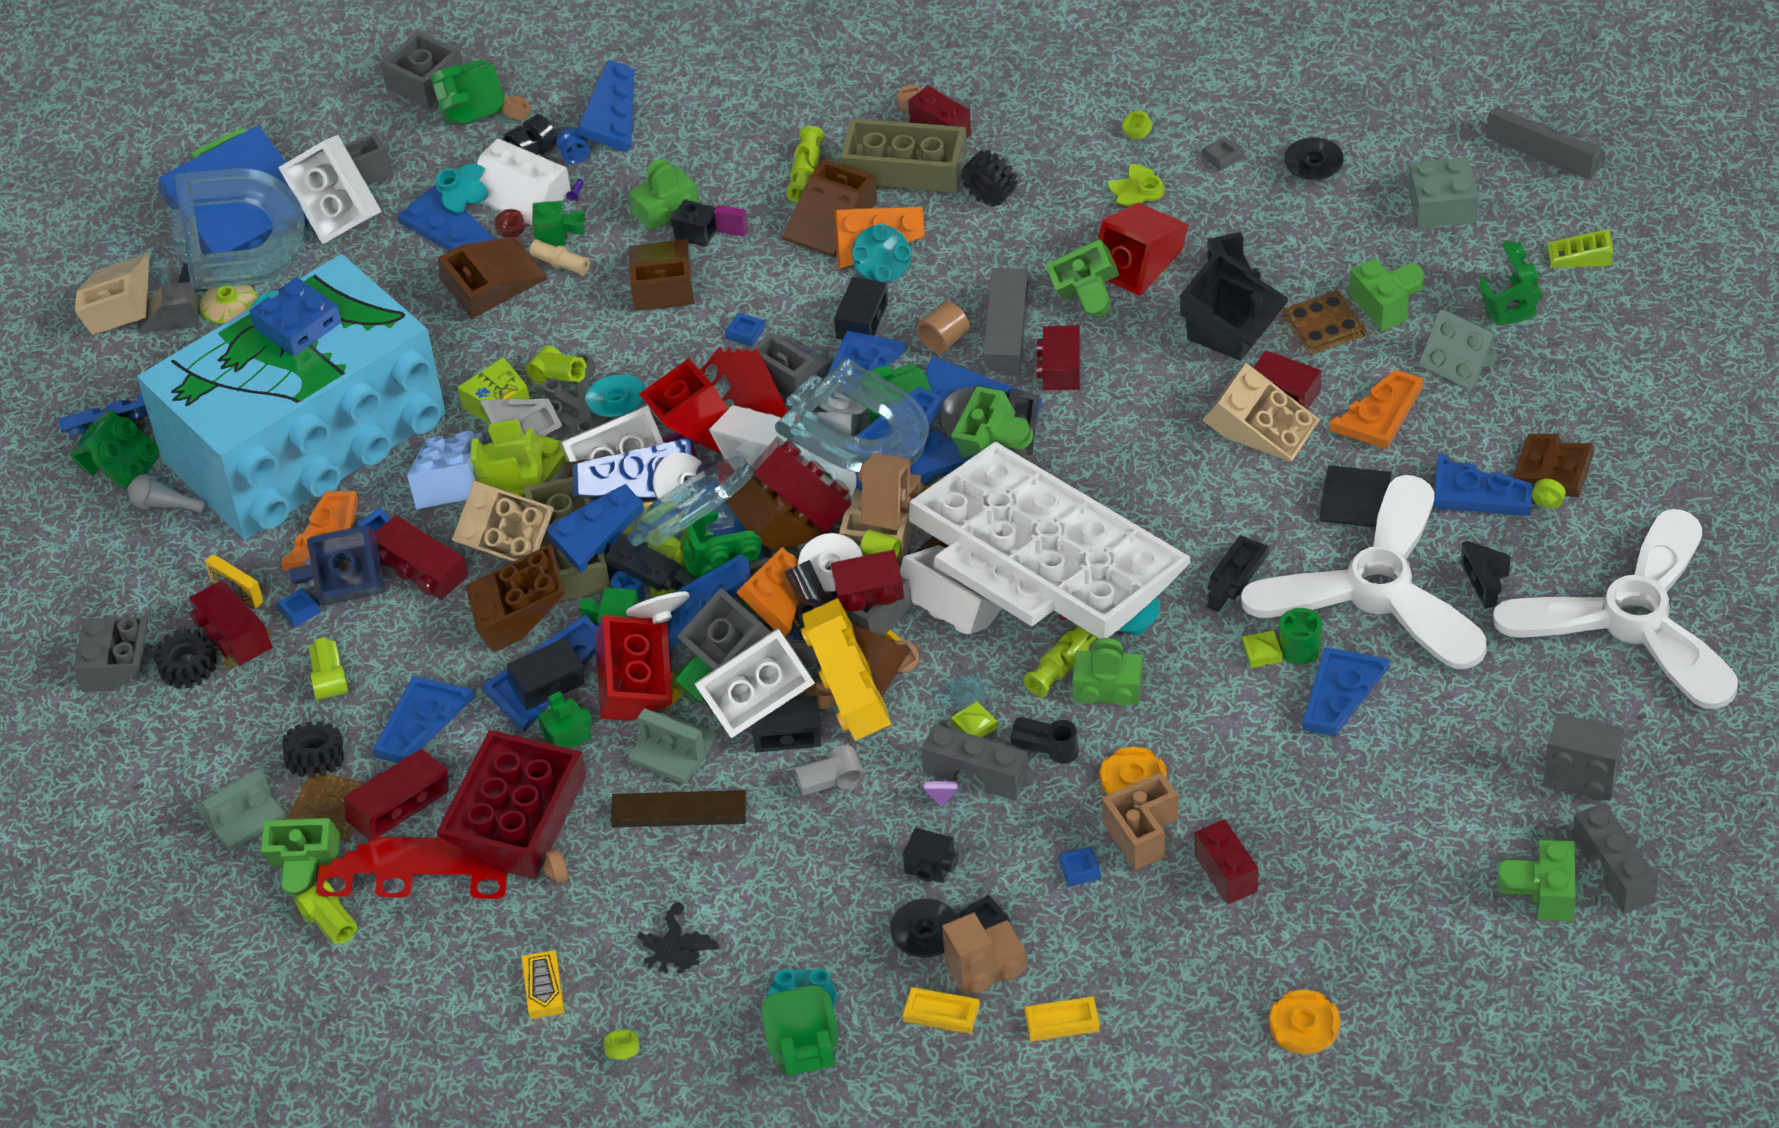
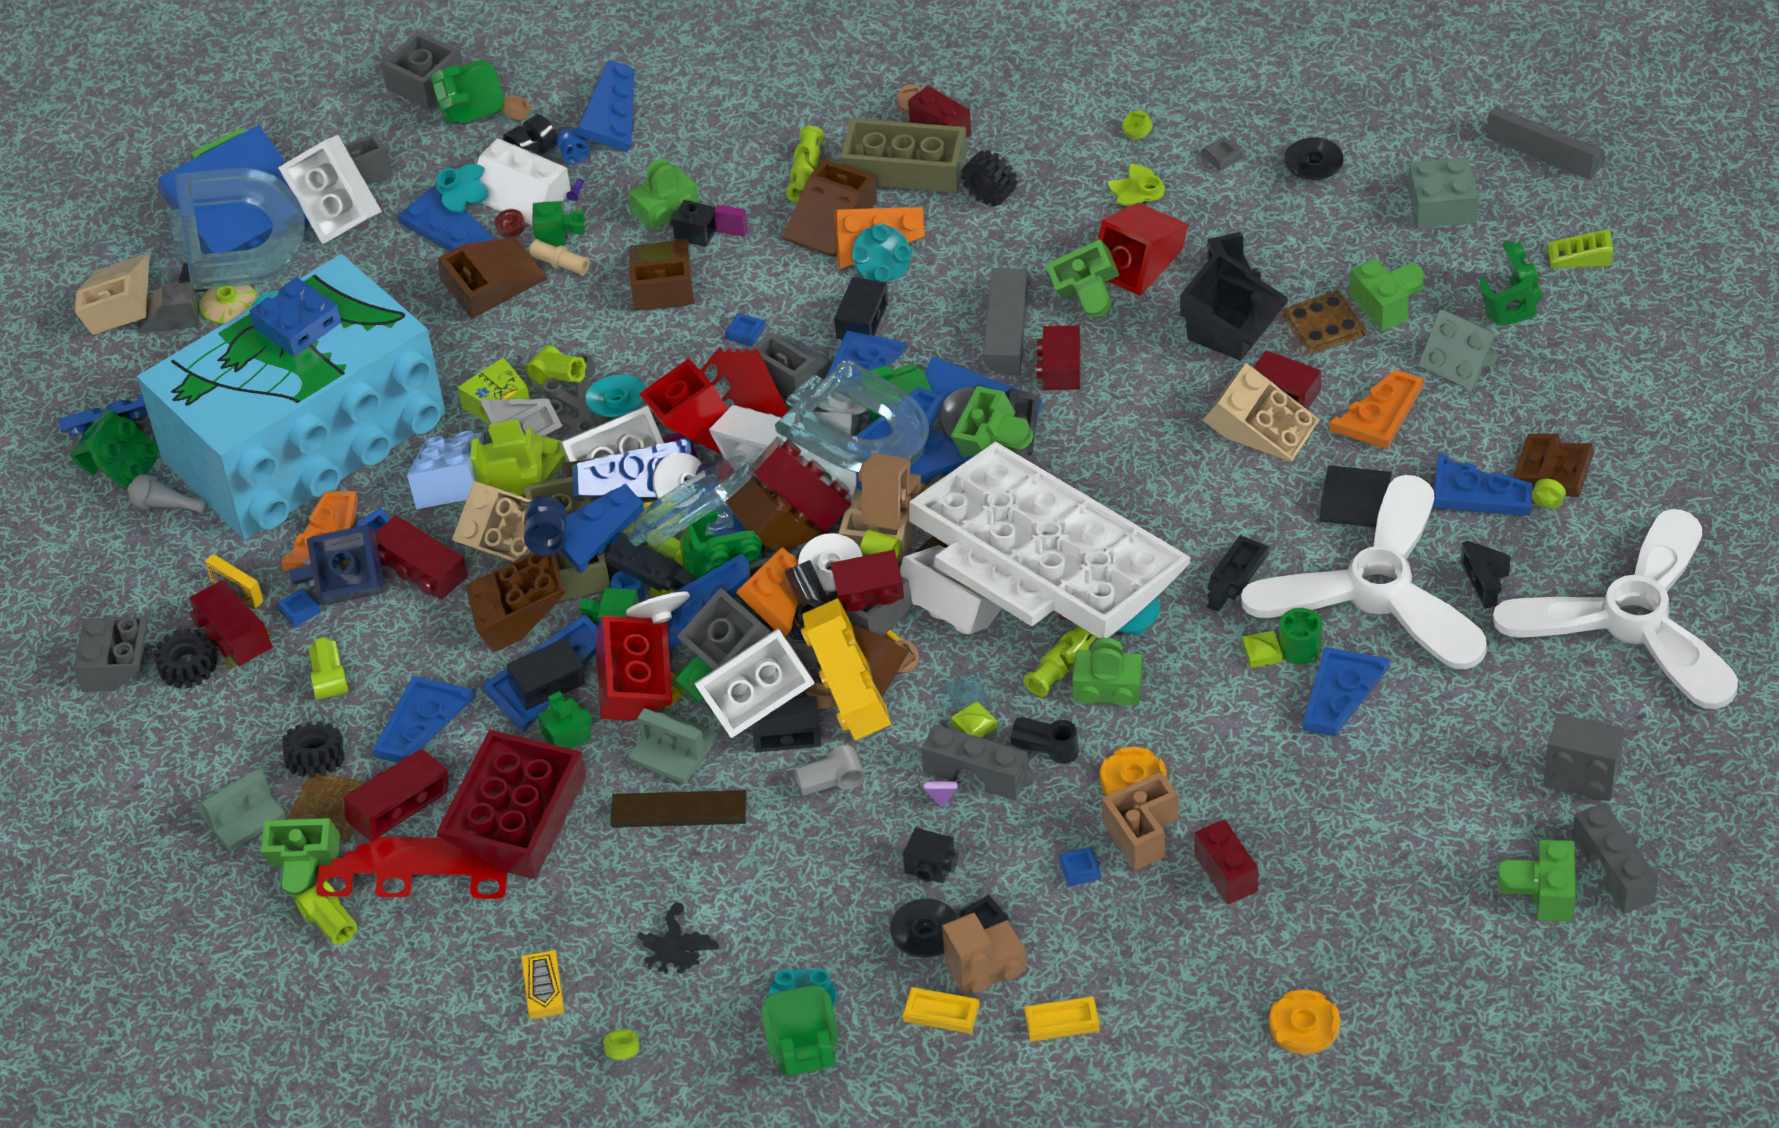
medium nougat tile [543,849,569,885] -> none
medium nougat piece [916,301,970,354] -> none
none -> dark blue wheel [524,496,566,556]

